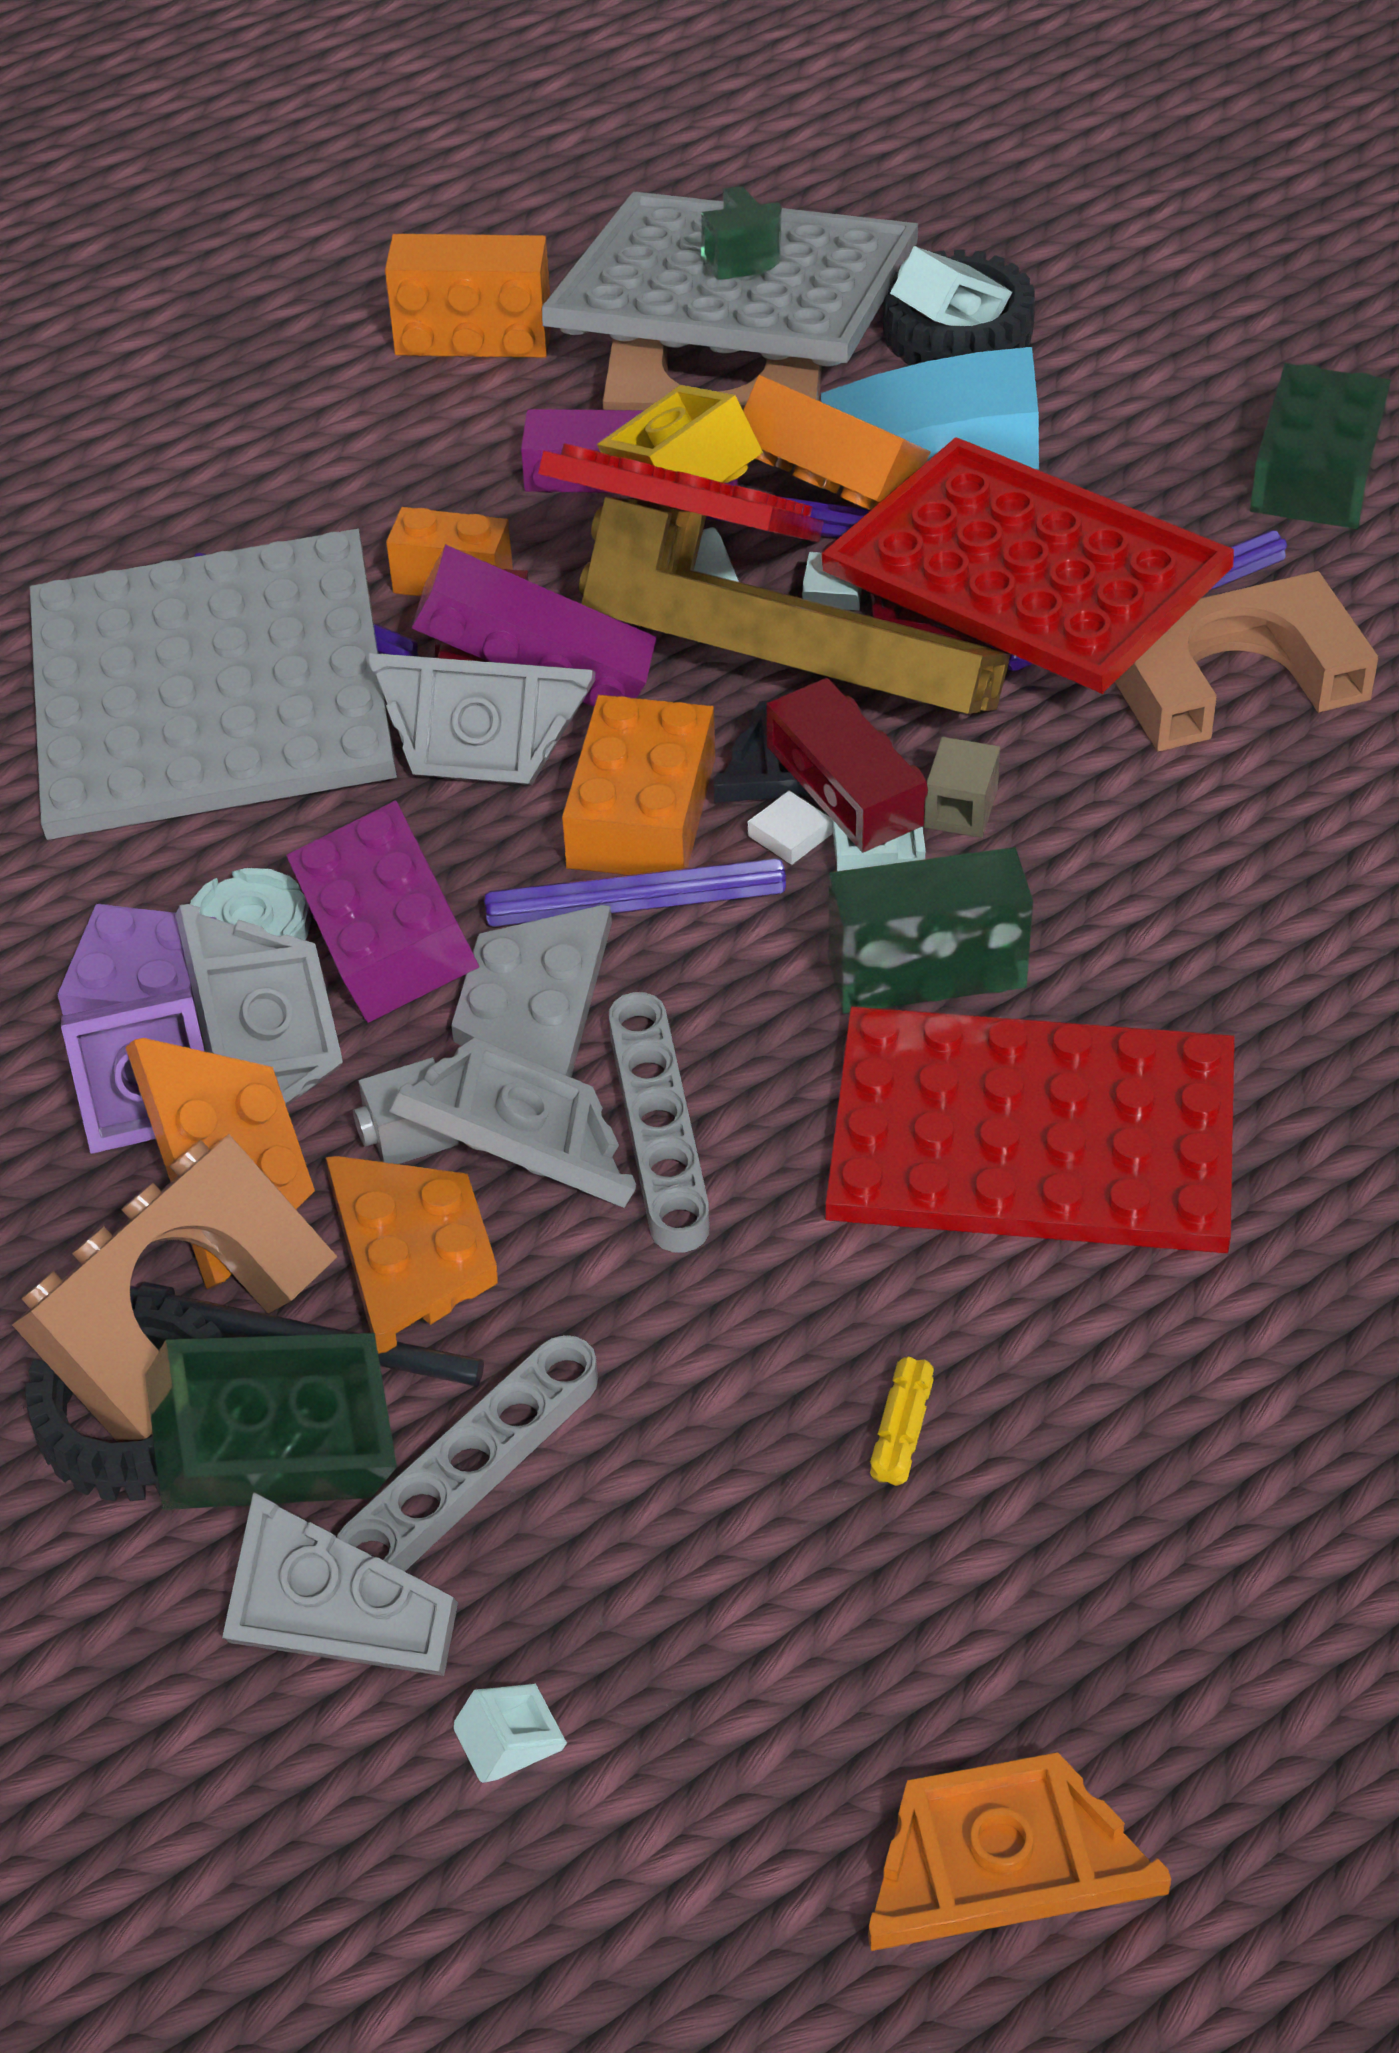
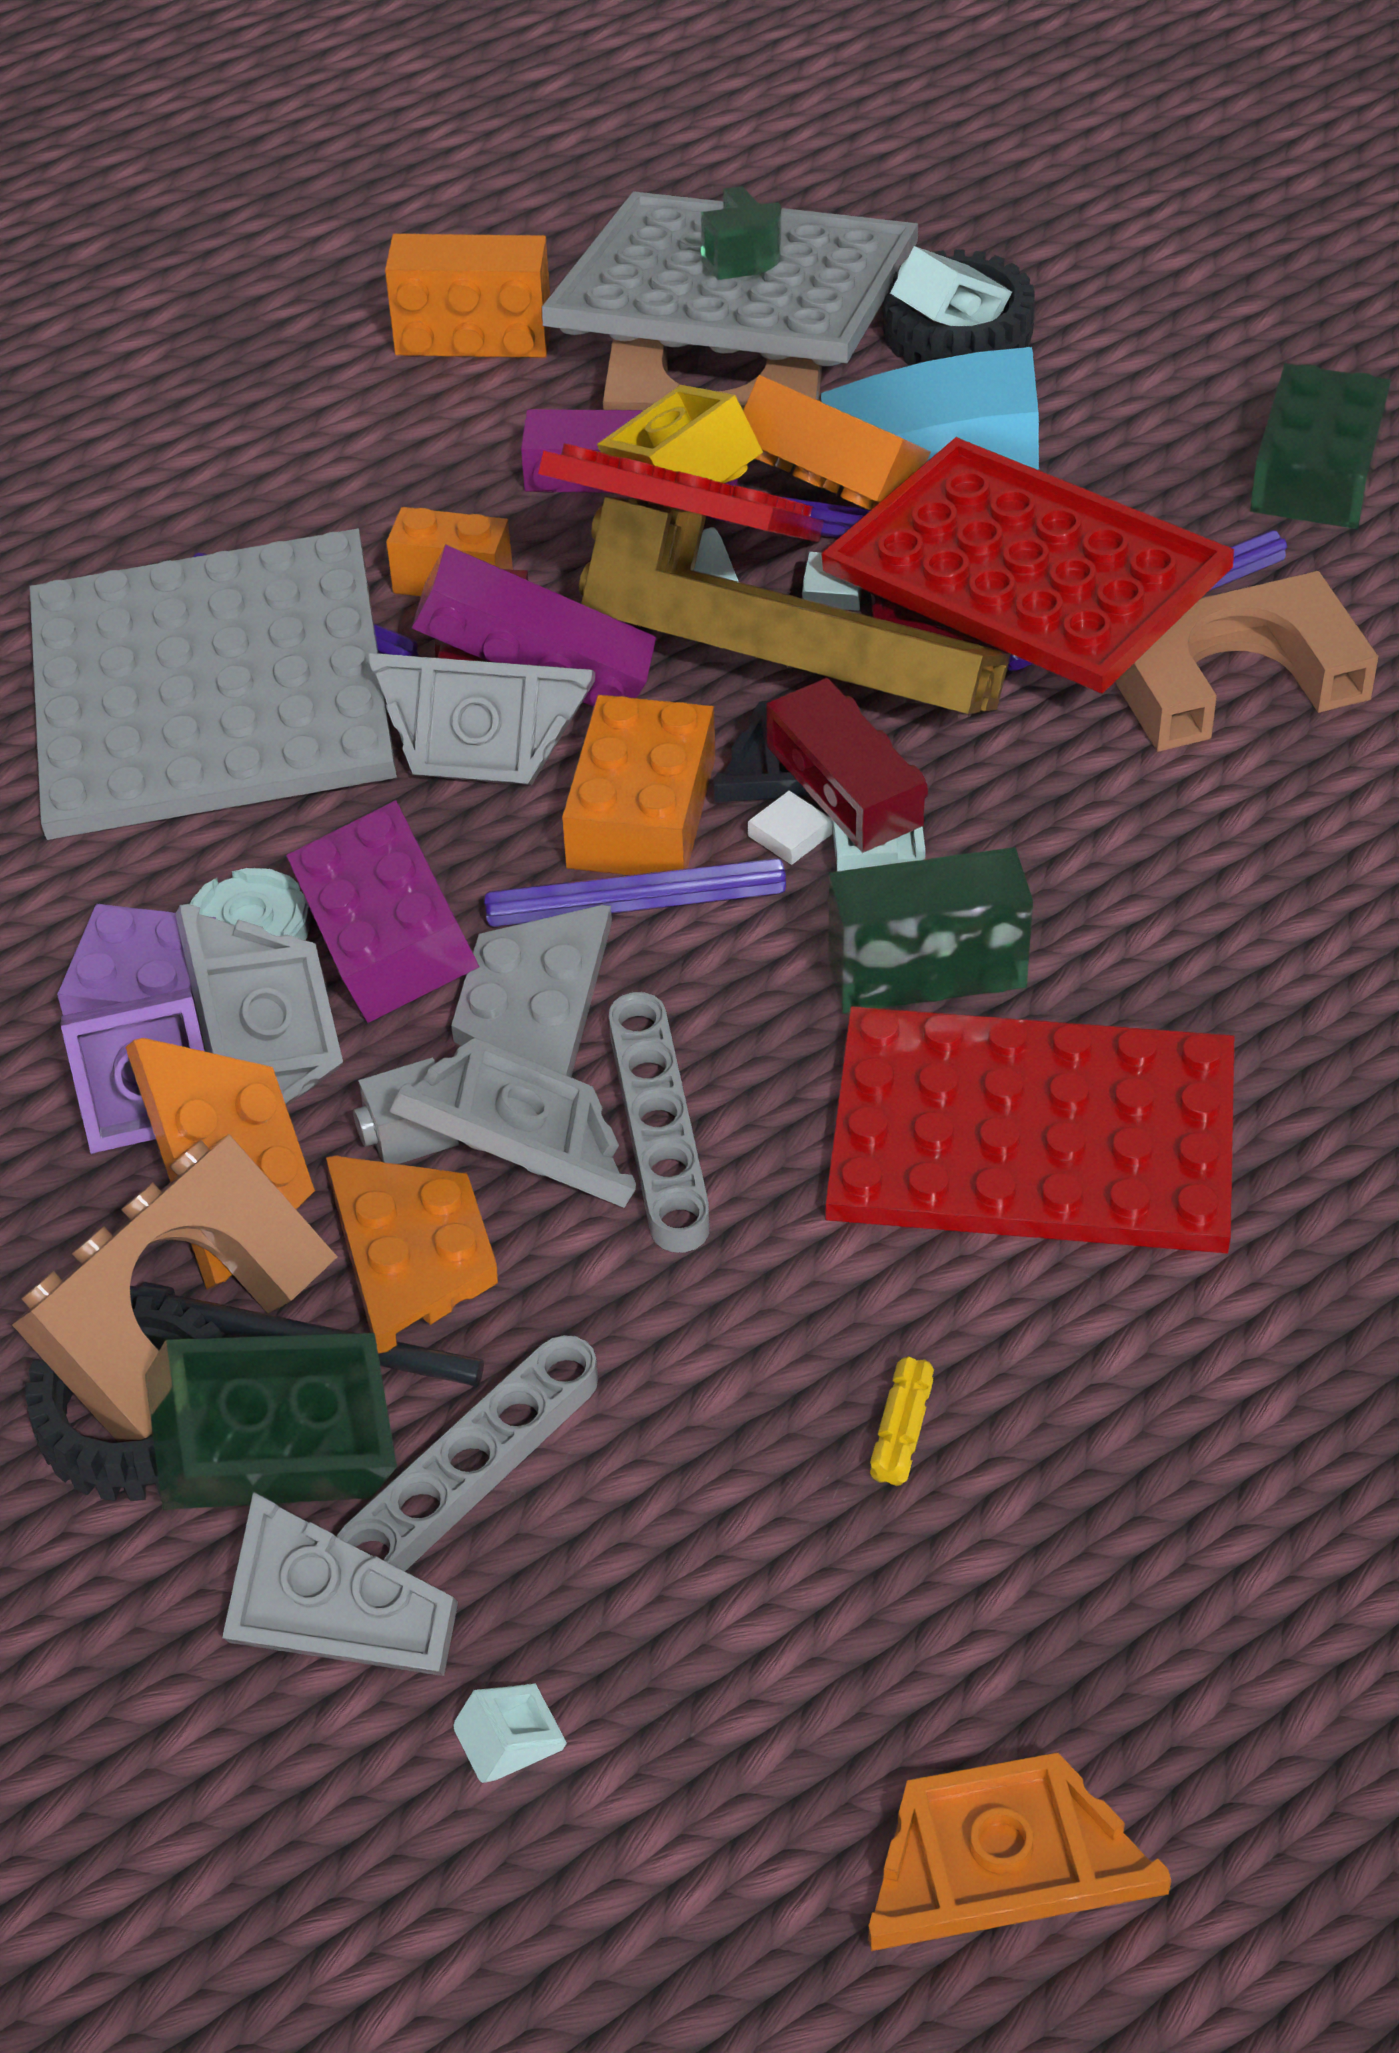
dark tan brick [924,737,1000,838] -> none

